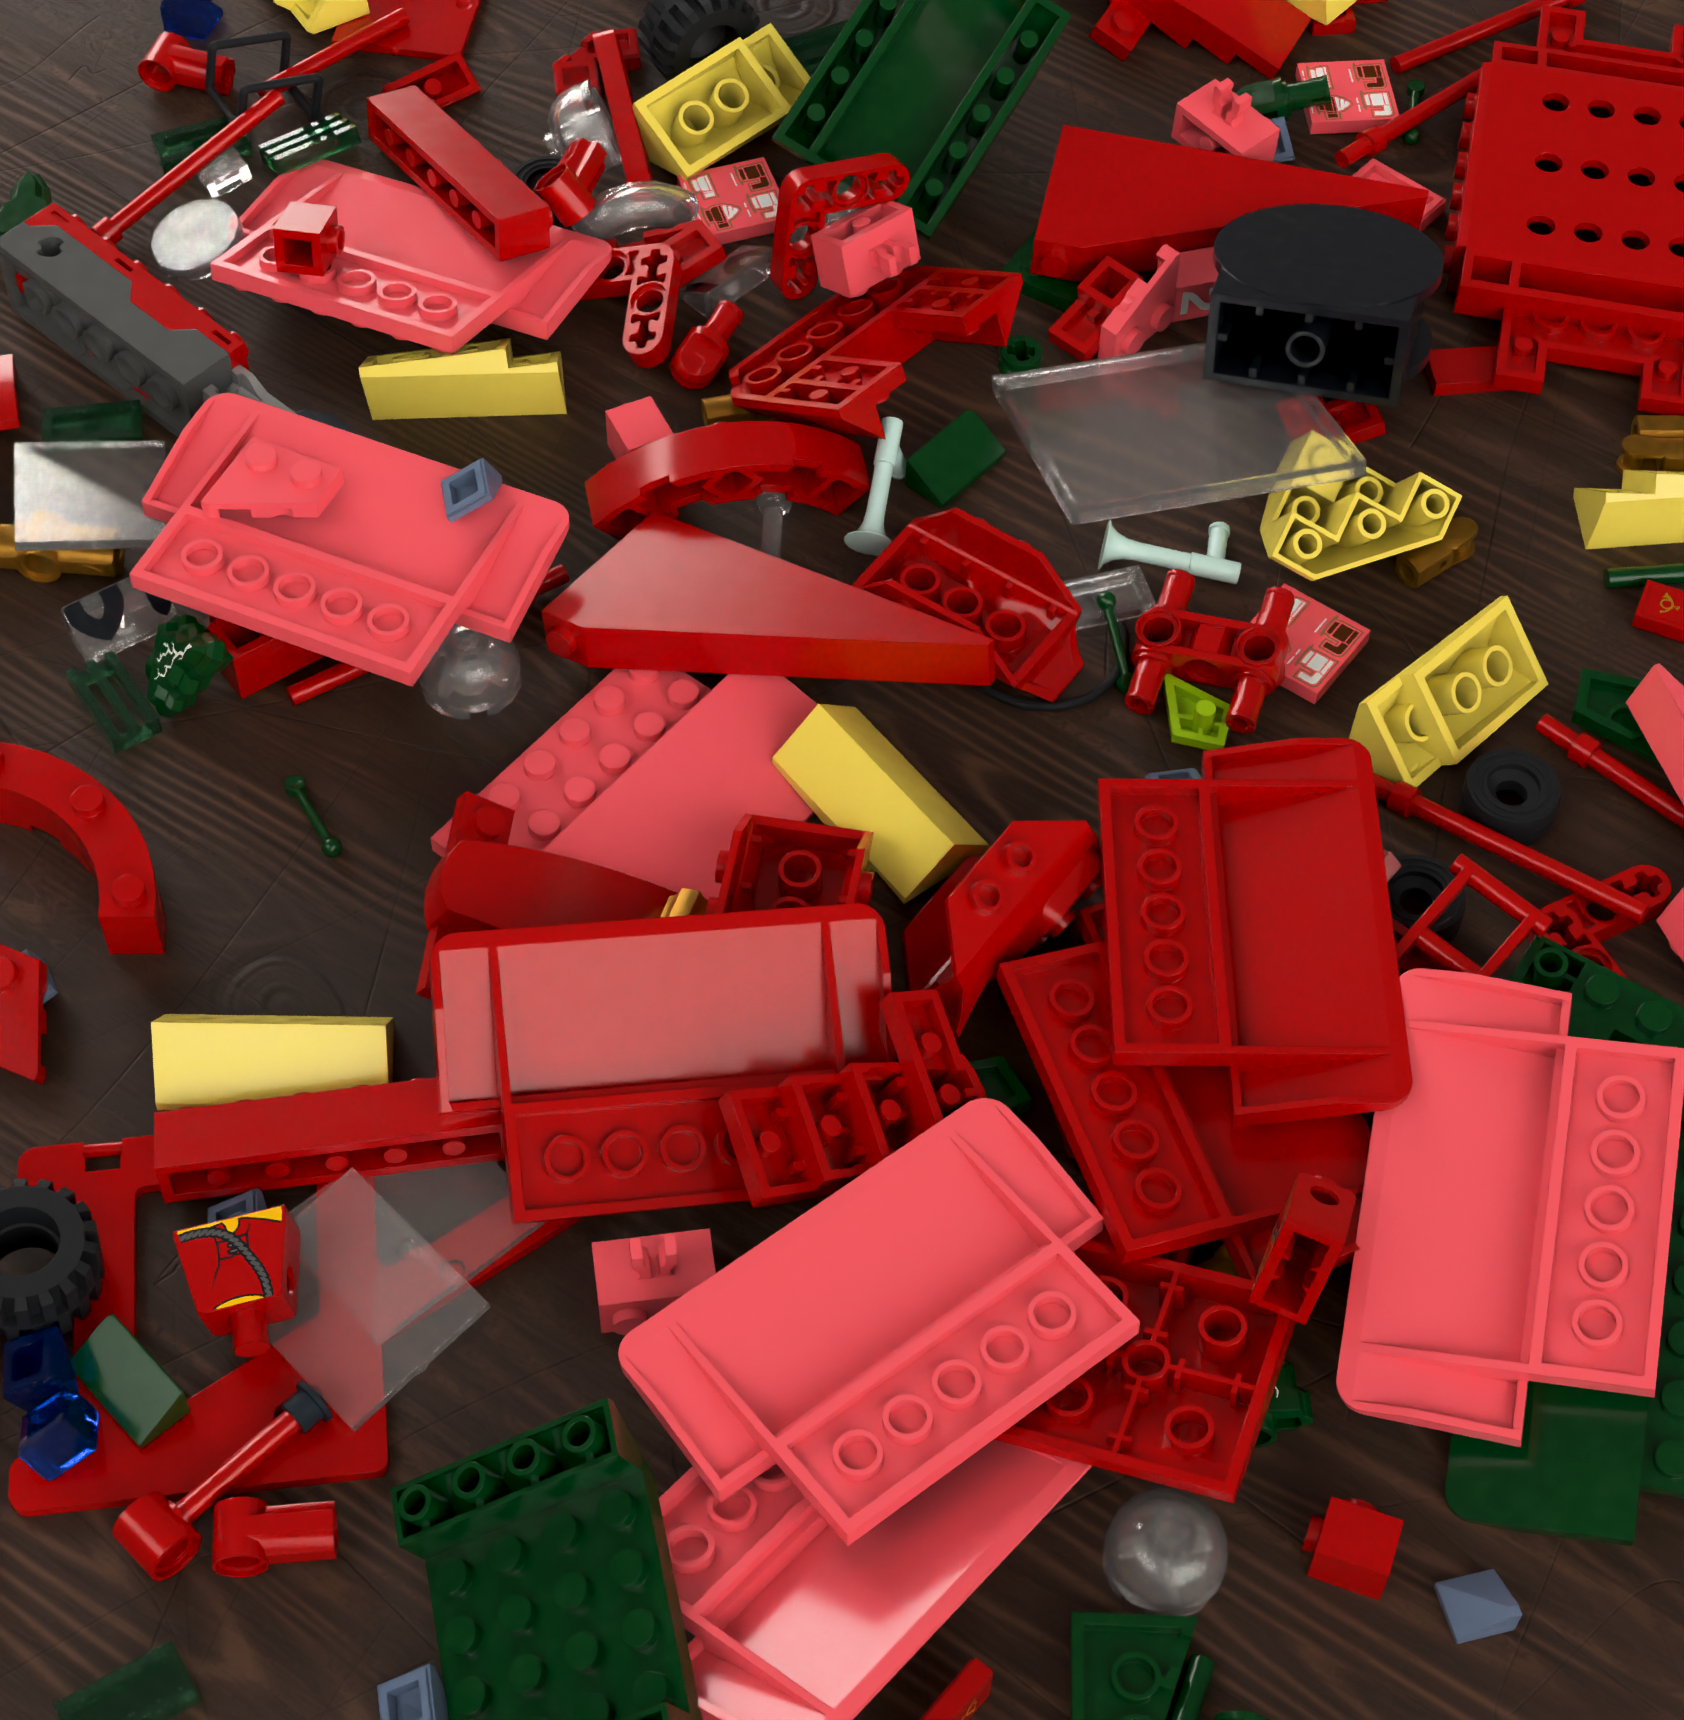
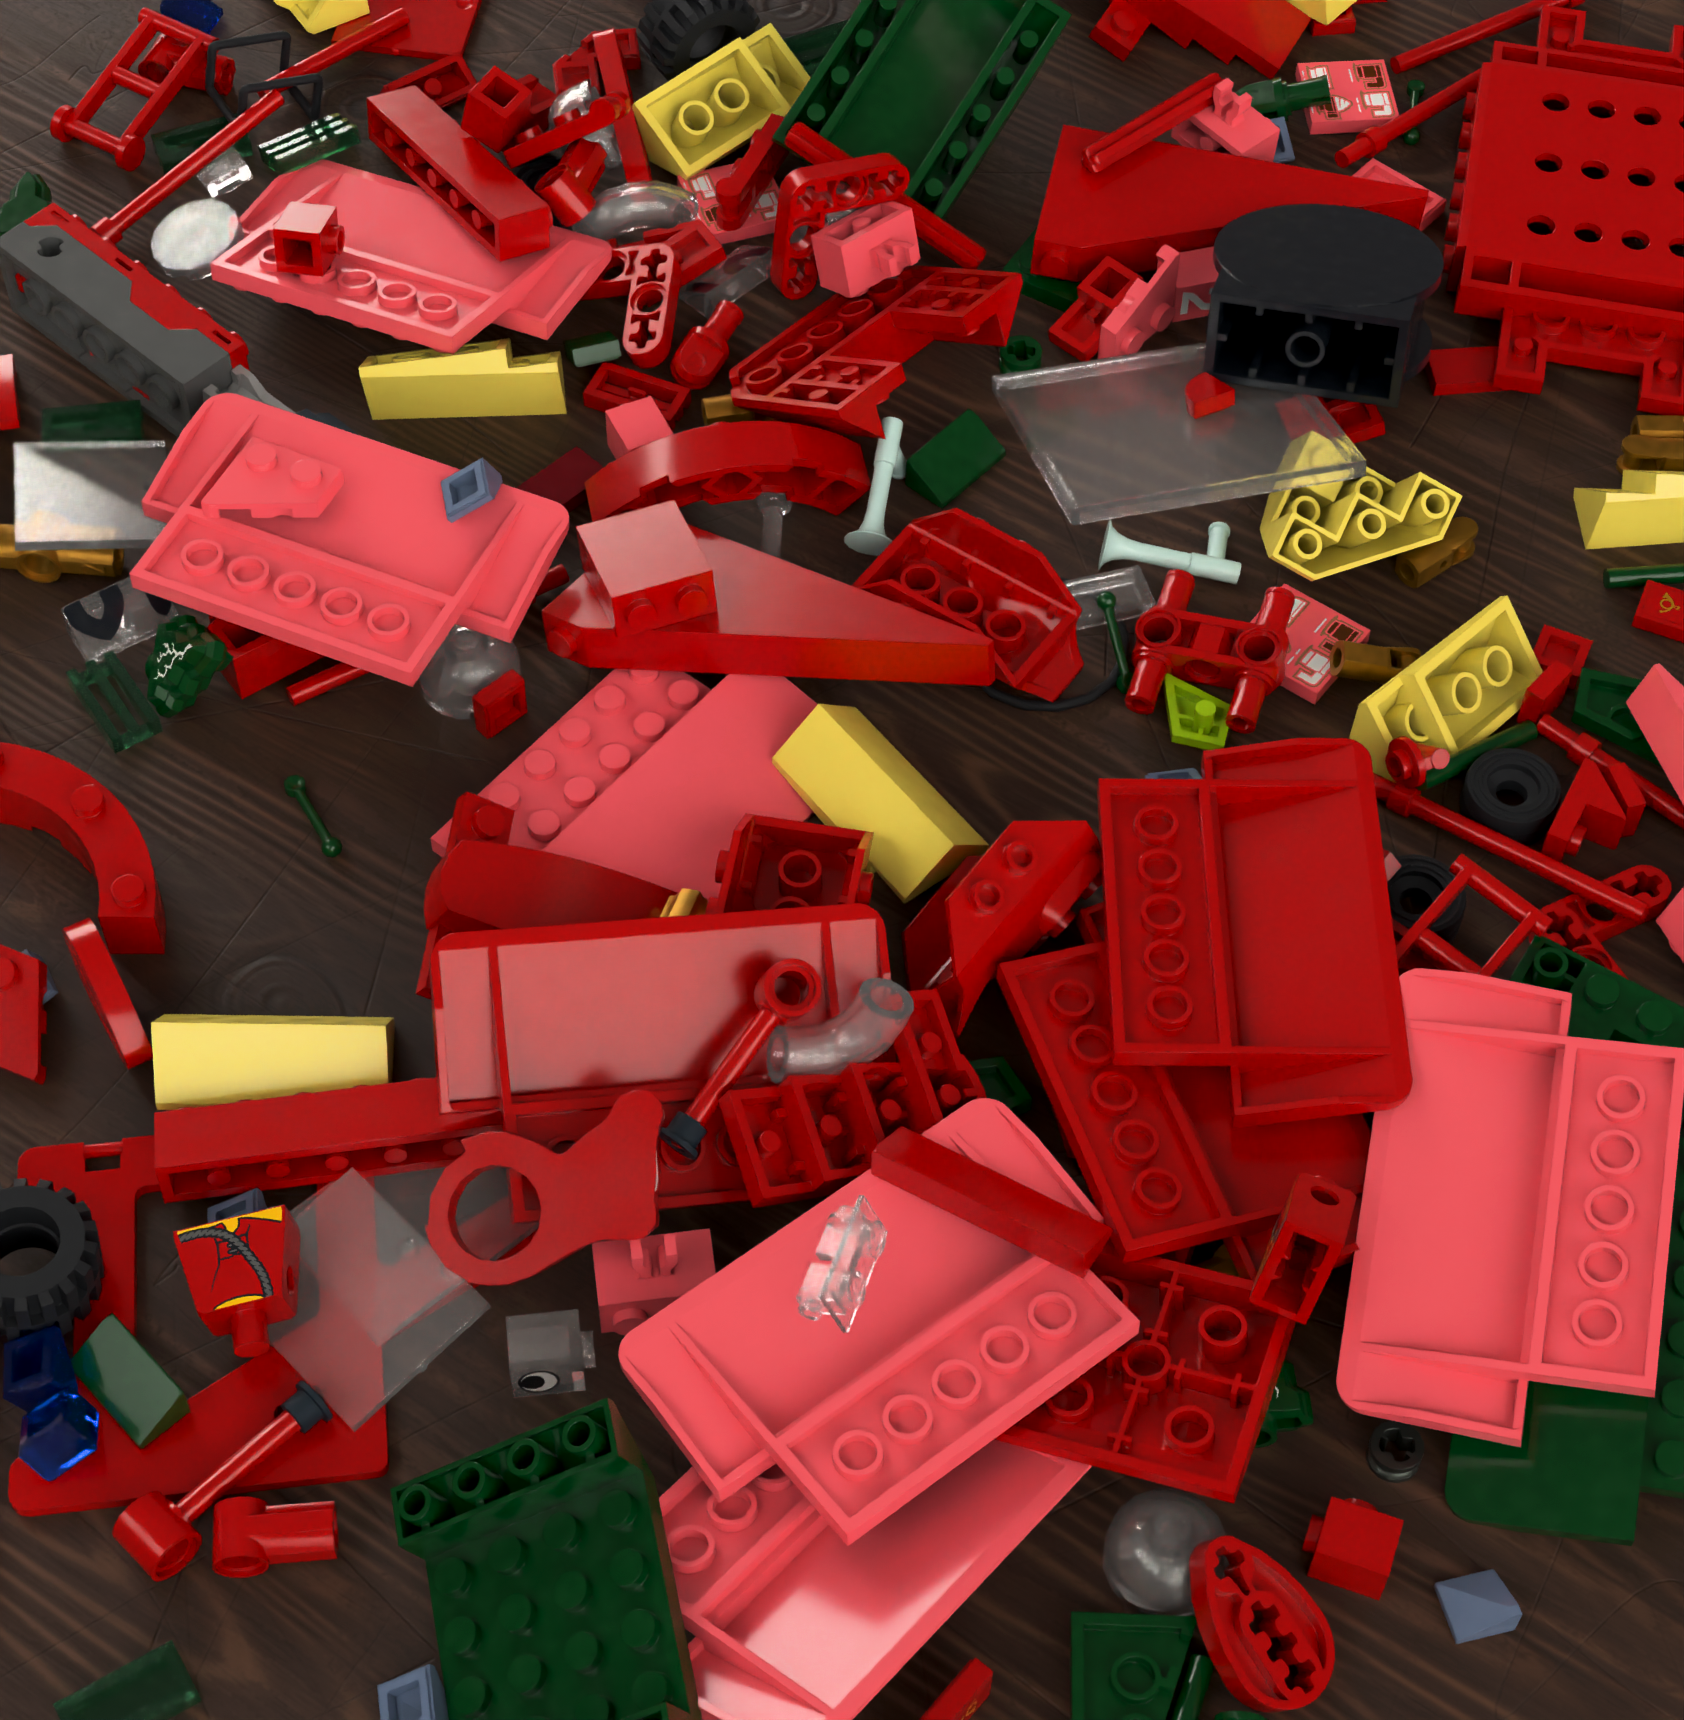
none -> red piece [50,7,220,172]
none -> red piece [62,917,153,1070]
none -> red animal [425,1090,665,1286]
none -> red arch [460,65,568,153]
none -> red tile [472,669,528,739]
none -> red plate [503,90,631,169]
none -> clear brick [506,1309,596,1398]
none -> dark red tile [516,446,604,513]
none -> dark green tile [563,331,621,368]
none -> brick [576,500,717,639]
none -> red tile [583,361,691,432]
none -> red piece [659,958,822,1160]
none -> red plate [715,113,789,231]
none -> clear cylinder [767,978,914,1084]
none -> red axle [784,122,986,270]
none -> clear hinge [796,1195,888,1333]
none -> red slope [871,1126,1113,1279]
none -> red axle [1081,73,1225,173]
none -> red tile [1185,372,1235,419]
none -> red piece [1189,1535,1335,1713]
none -> pearl gold bar [1329,640,1421,685]
none -> pearl dark grey bush [1366,1421,1424,1483]
none -> red plate [1385,736,1450,789]
none -> dark green bar [1416,720,1538,791]
none -> red tile [1516,659,1573,725]
none -> red tile [1533,624,1593,689]
none -> red slope [1541,758,1627,863]
none -> red tile [1604,762,1646,838]

